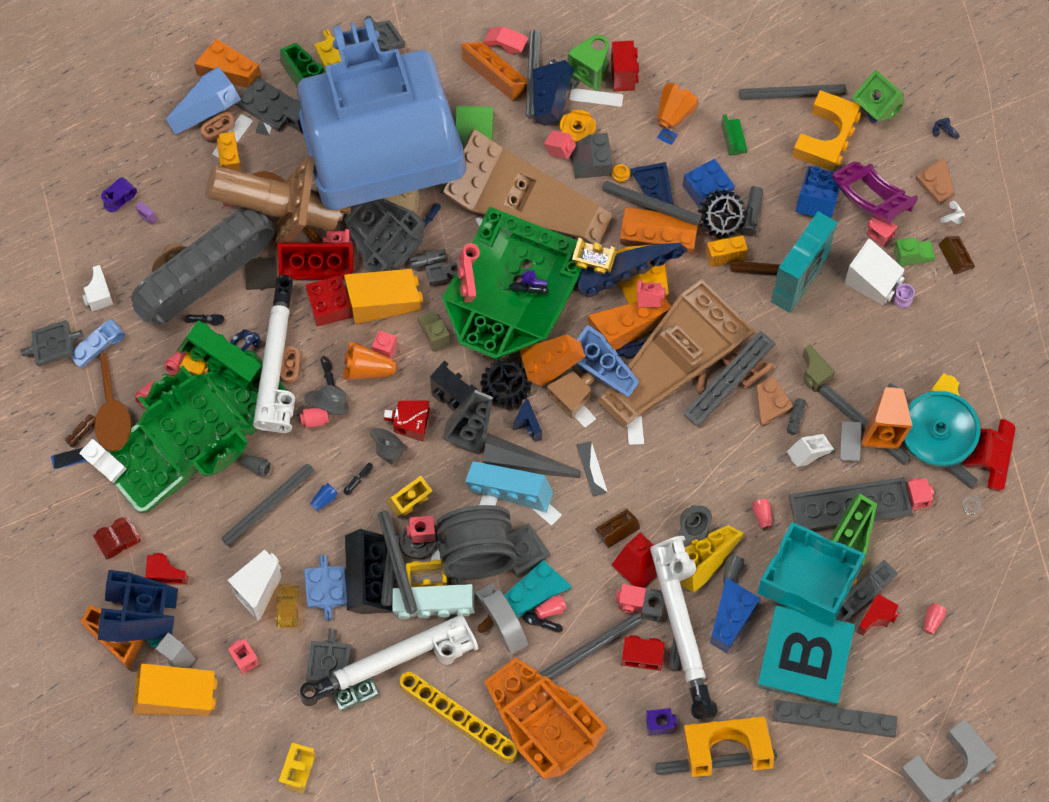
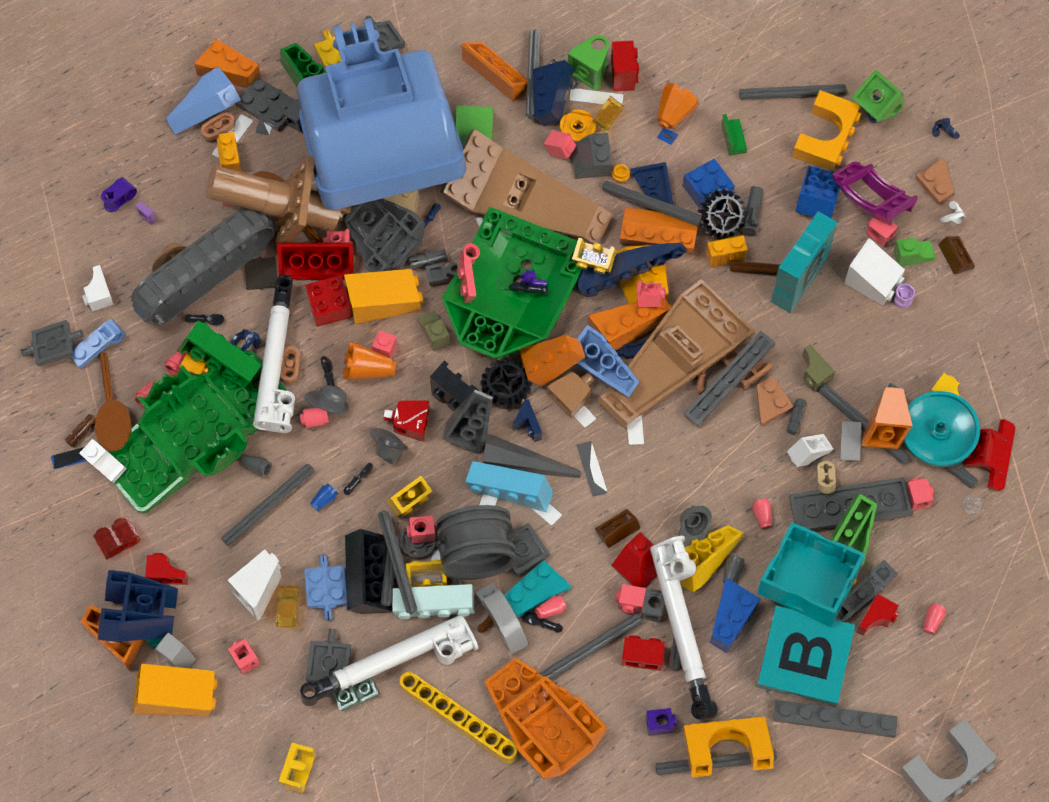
coral slope [484,26,528,54] -> none
none -> clear yellow slope [592,96,624,132]
none -> tan beam [817,461,836,494]

